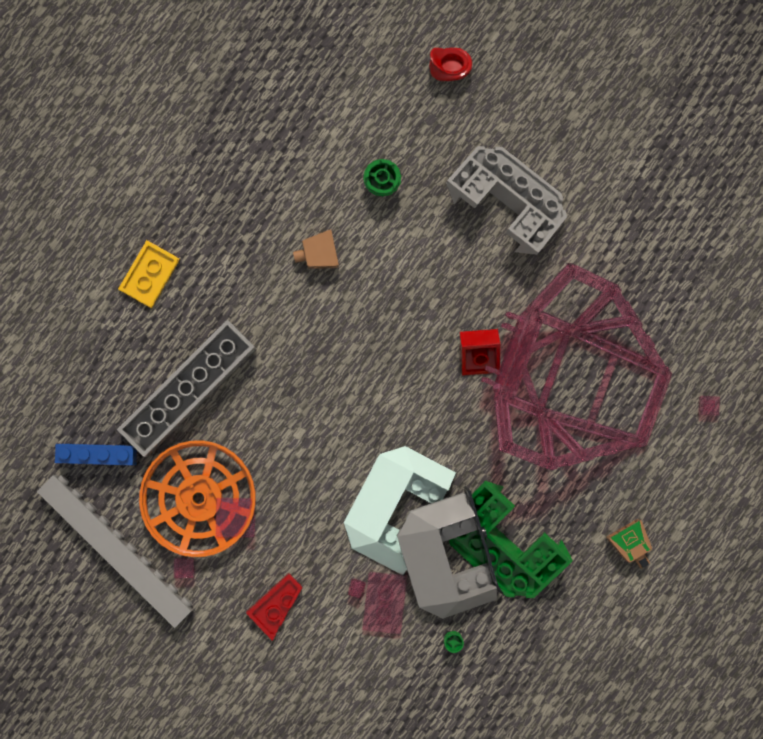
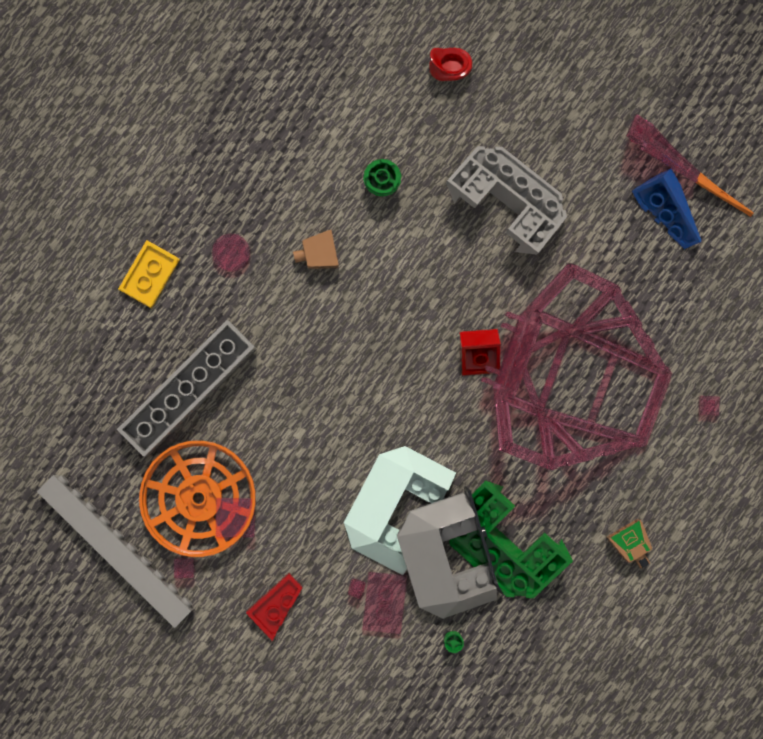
blue brick [55,444,137,465] -> none
none -> clear pink tile [212,233,251,272]
none -> clear pink plate [626,114,754,217]
none -> blue wedge [632,169,702,249]

